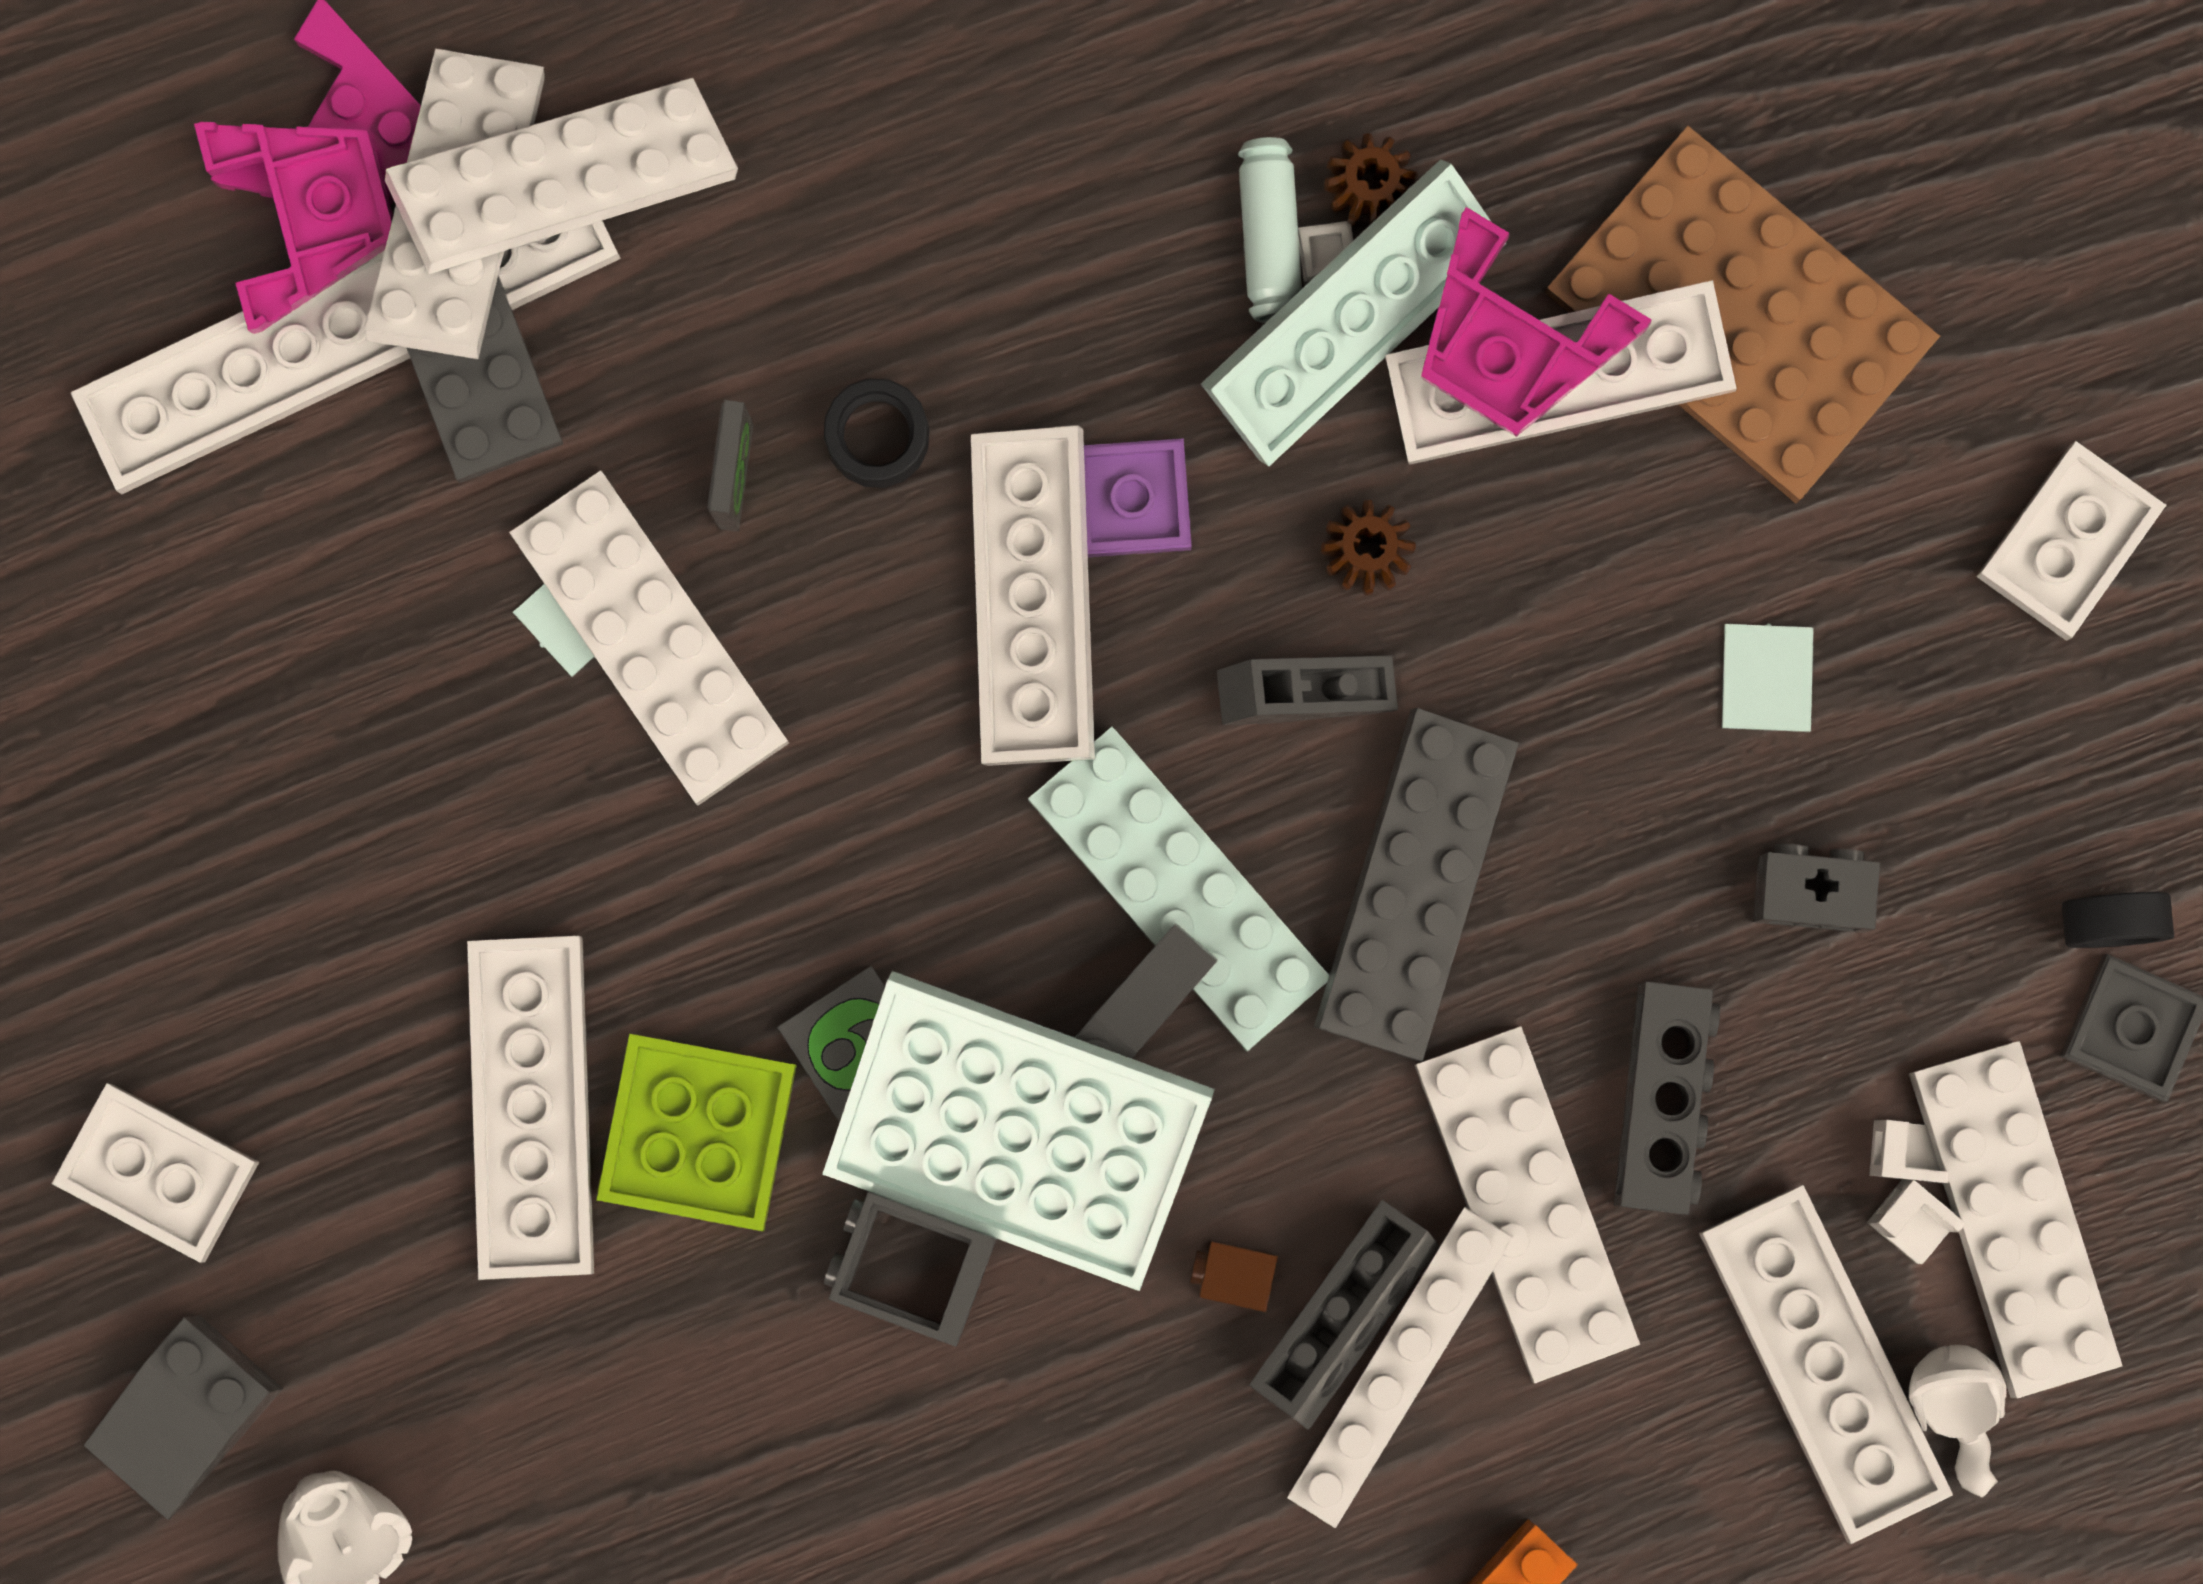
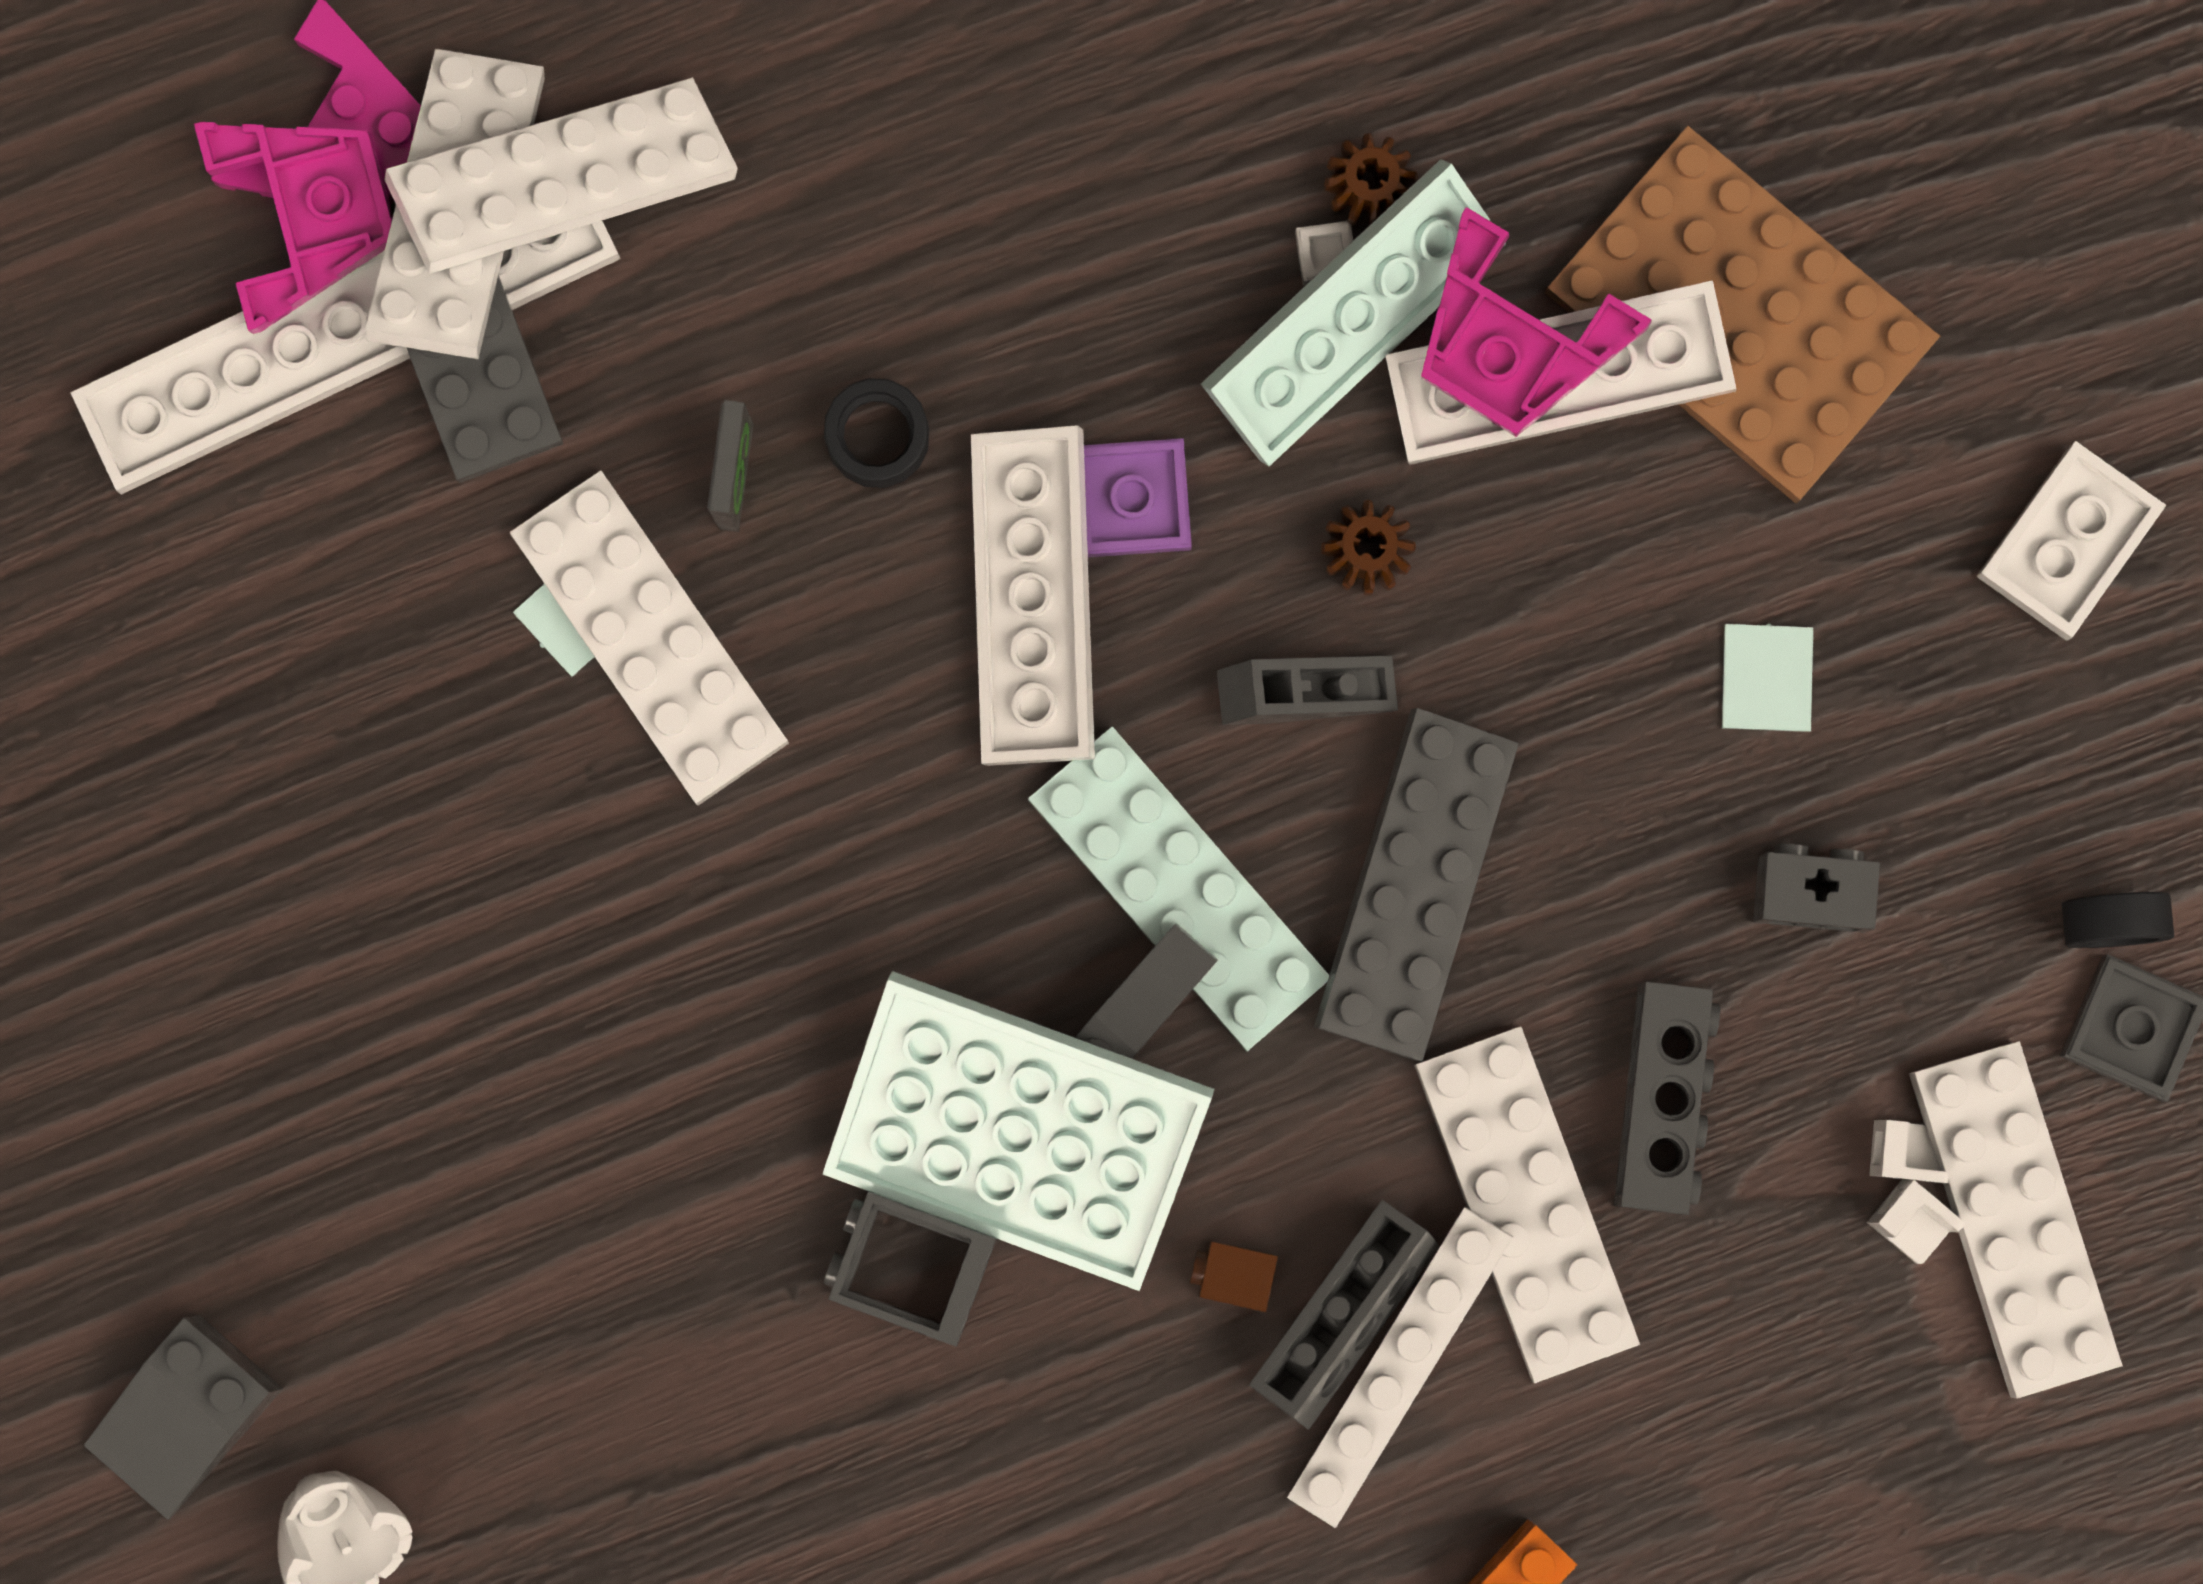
white plate [52,1083,259,1263] -> none
white plate [467,936,594,1280] -> none
lime plate [597,1034,797,1231] -> none
tile [778,966,885,1121] -> none
light aqua axle [1238,137,1302,323] -> none
white plate [1699,1185,1953,1544] -> none
white piece [1909,1345,2006,1497] -> none

